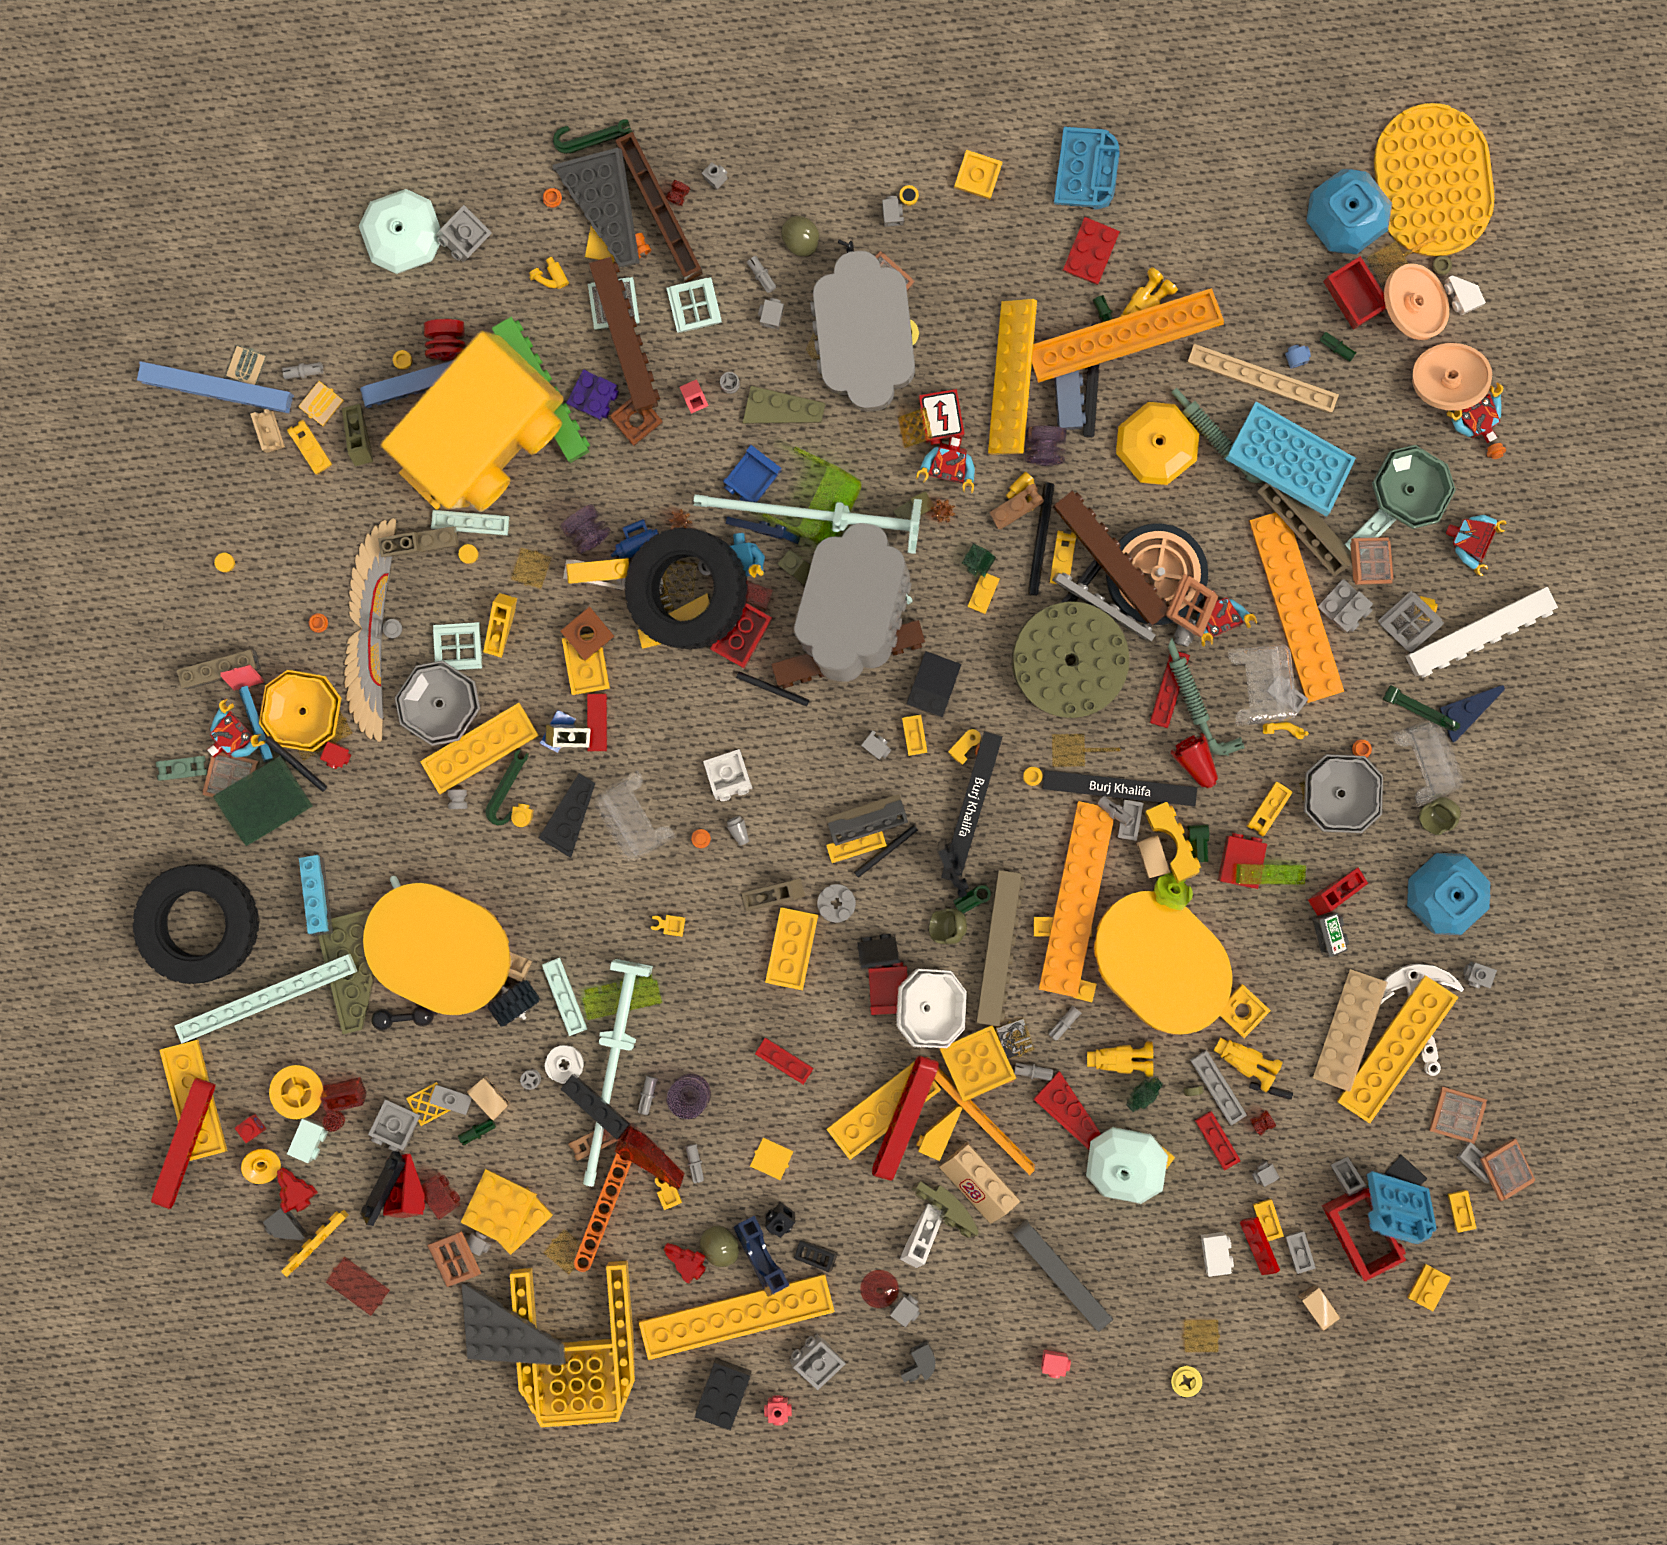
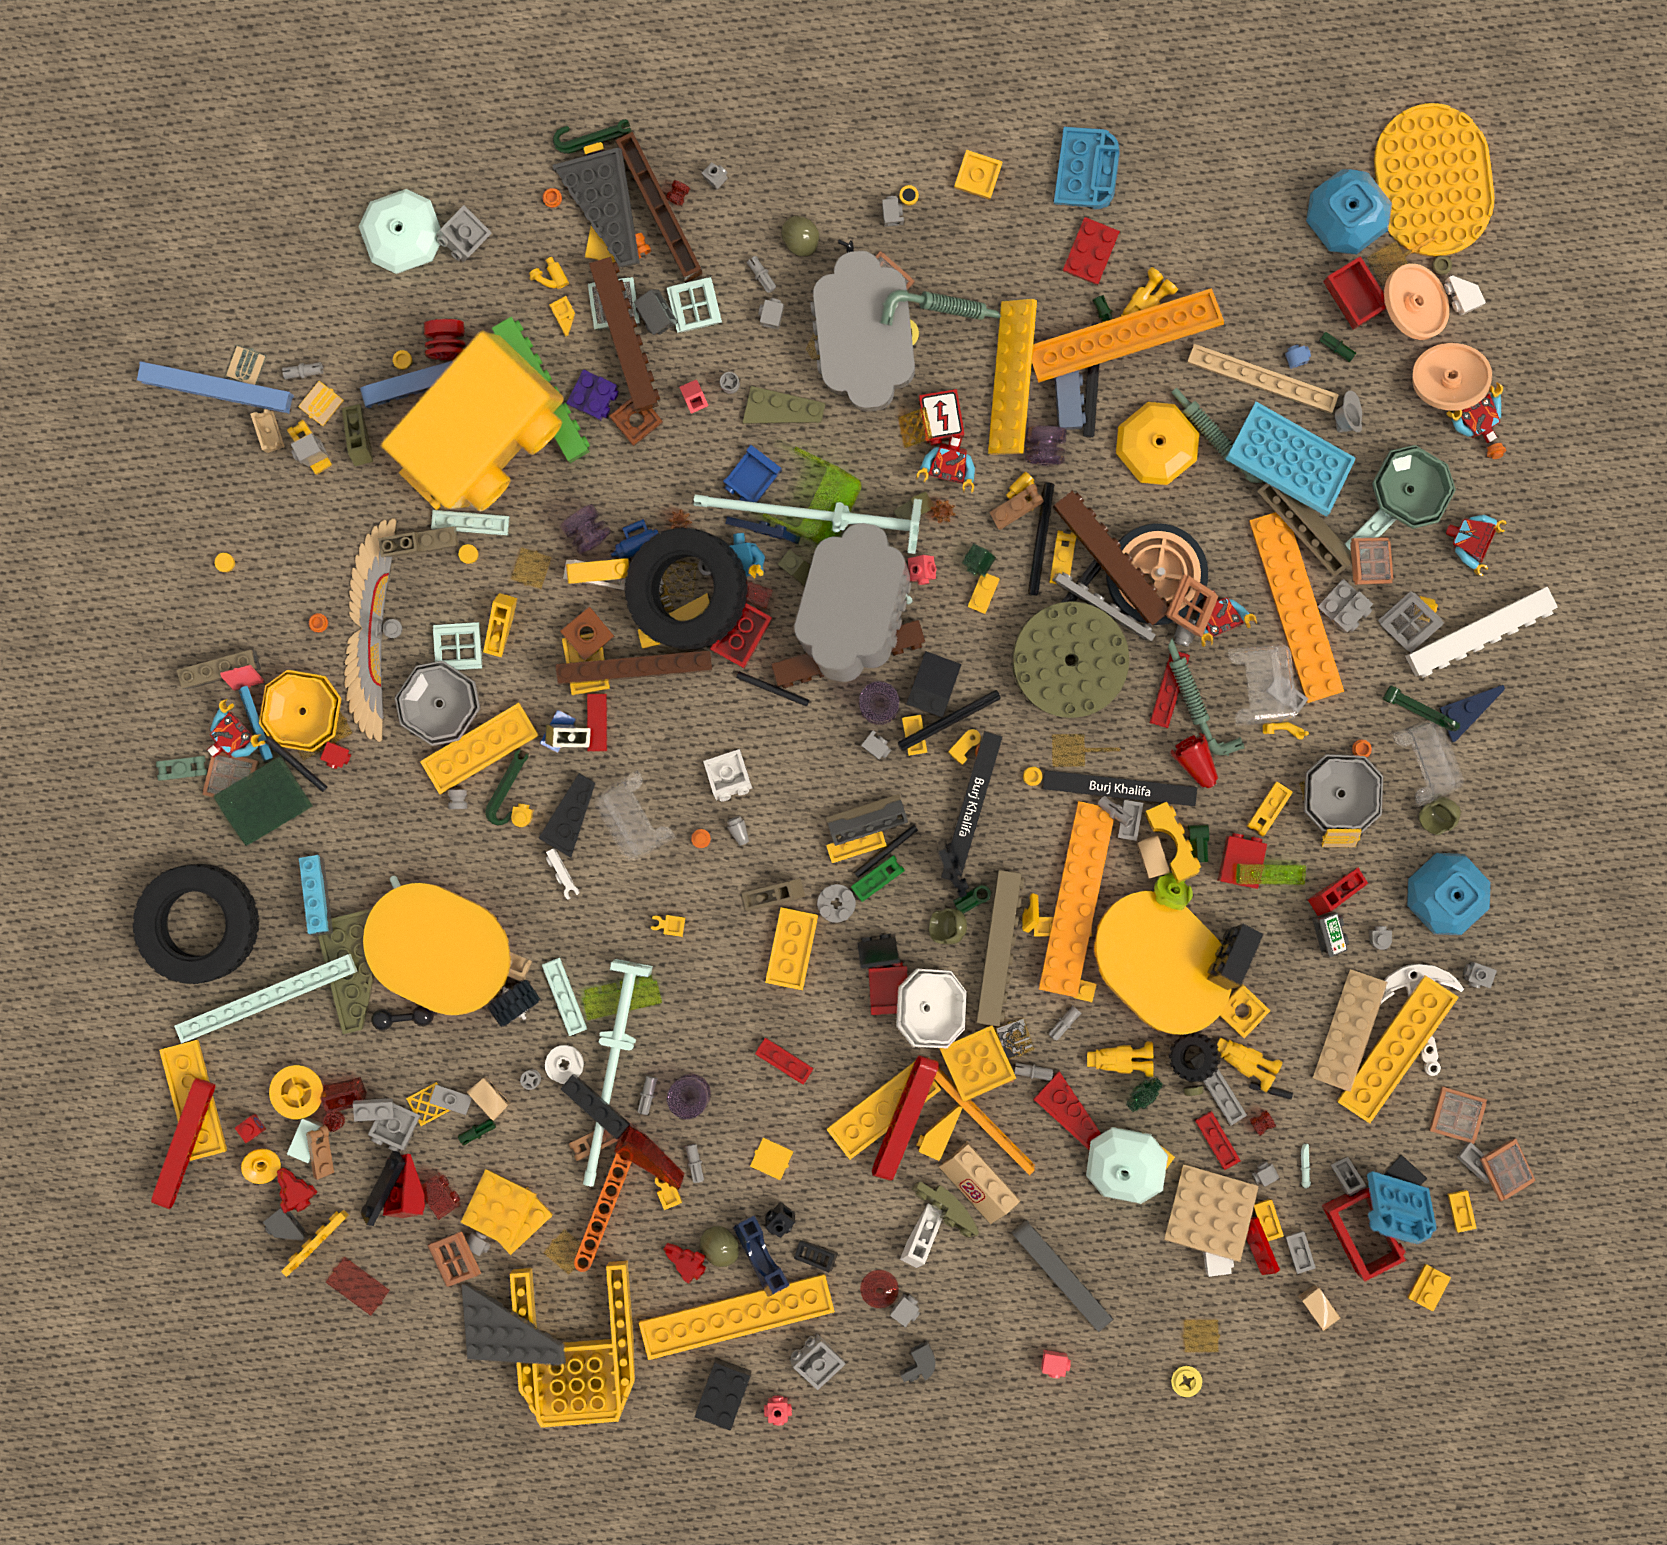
none -> light grey brick [291,433,329,467]
none -> medium nougat plate [306,1125,334,1180]
none -> light grey plate [353,1098,394,1121]
none -> white plate [546,848,580,900]
none -> yellow tile [549,296,575,337]
none -> reddish brown brick [556,651,712,685]
none -> yellow tile [584,142,605,156]
none -> dark grey brick [634,289,678,335]
none -> green plate [851,855,905,902]
none -> wheel [859,681,899,725]
none -> sand green piece [880,290,1001,325]
none -> black axle [898,690,1001,751]
none -> coral brick [907,555,936,585]
none -> yellow tile [1022,893,1039,933]
none -> tan plate [1164,1164,1259,1262]
none -> black tyre [1169,1033,1221,1082]
none -> black piece [1207,923,1263,990]
none -> light aqua piece [1301,1144,1311,1188]
none -> piece [1322,829,1361,847]
none -> light grey piece [1335,391,1362,432]
none -> light grey plate [1369,926,1392,950]

